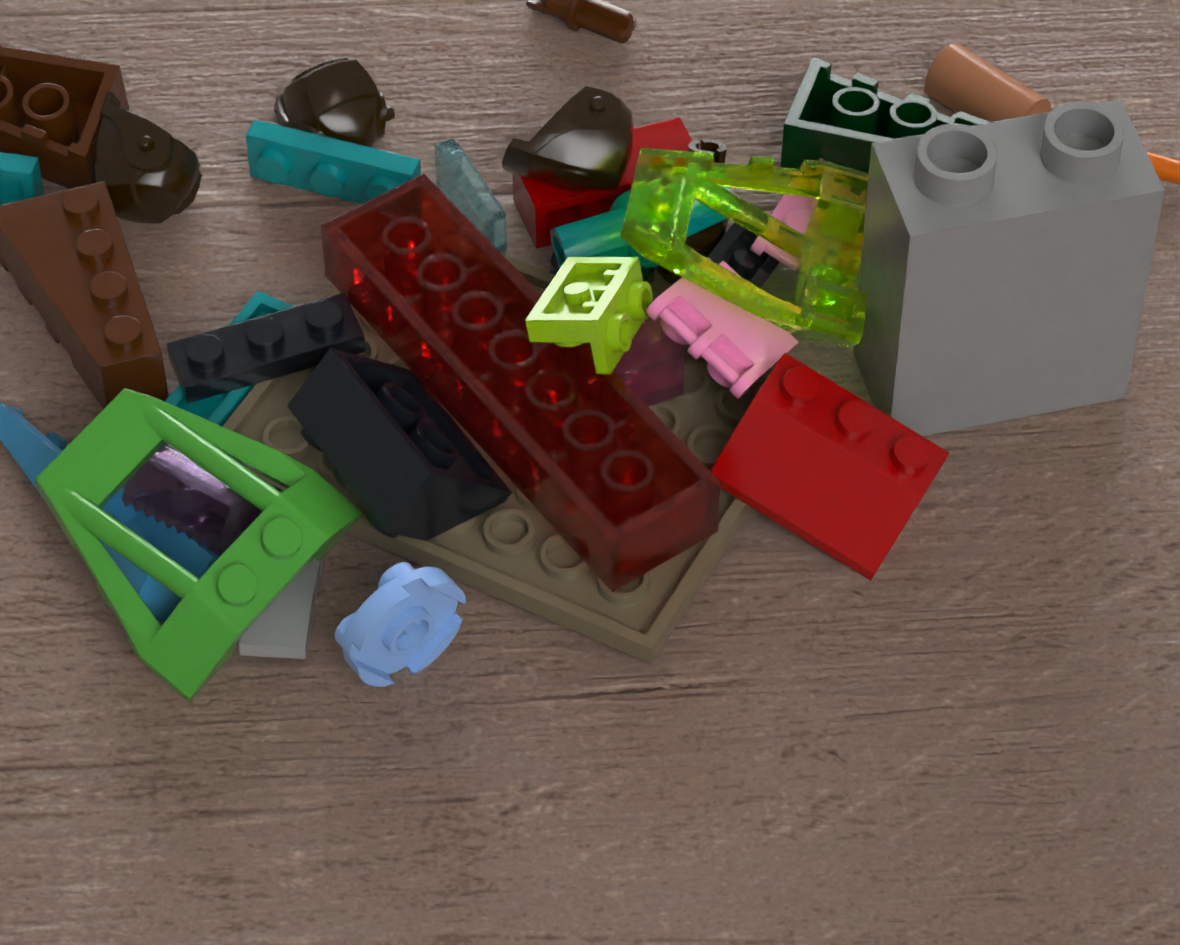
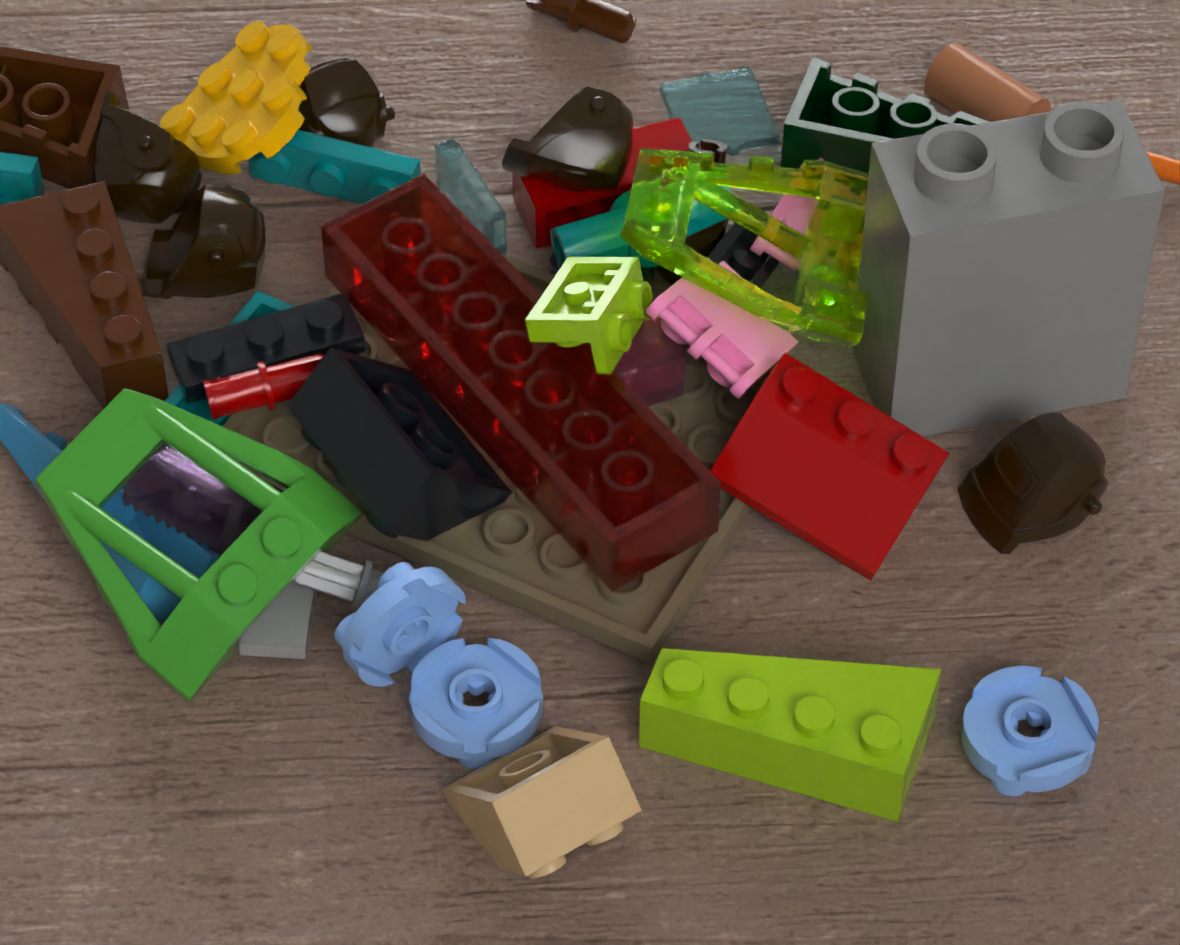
none -> dark brown helmet [142,184,266,299]
none -> yellow plate [160,21,313,174]
none -> red axle [203,354,324,420]
none -> light grey axle [293,551,384,611]
none -> light blue plate [409,638,543,769]
none -> tan slope [442,726,642,879]
none -> lime wedge [639,648,942,822]
none -> clear light blue piece [660,67,780,156]
none -> dark brown helmet [958,413,1109,554]
none -> light blue plate [961,665,1099,797]

